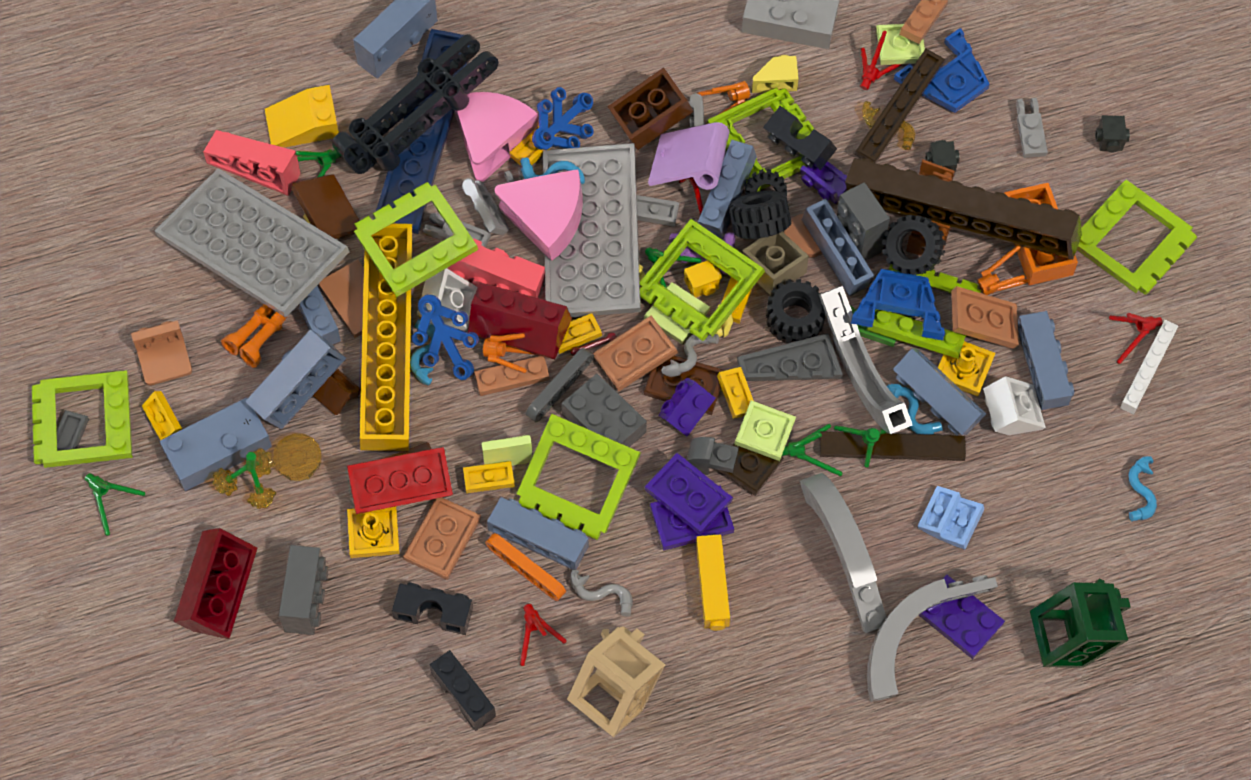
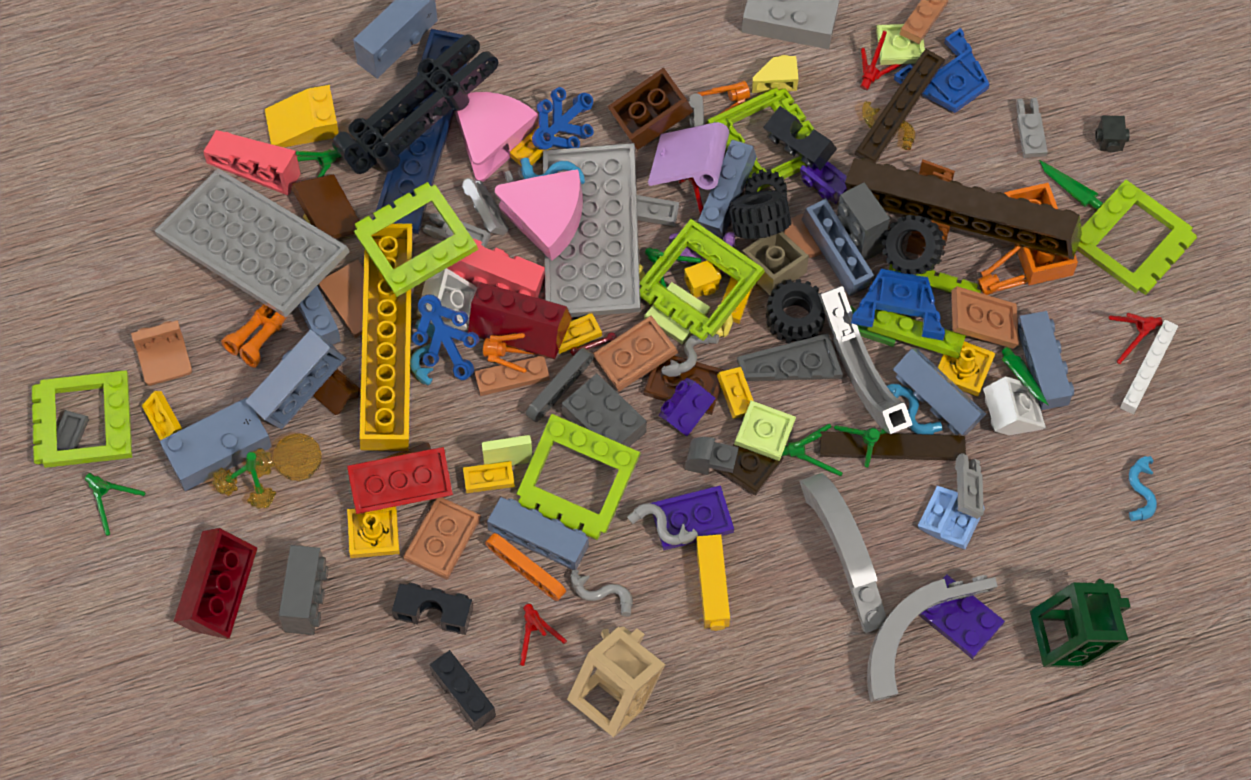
dark purple plate [645,453,733,535] -> none
pearl dark grey brick [925,140,960,176] -> none
none -> light grey animal [627,503,698,545]
none -> light grey hinge [955,453,984,519]
none -> green bar [1002,347,1049,406]
none -> green bar [1039,160,1104,210]

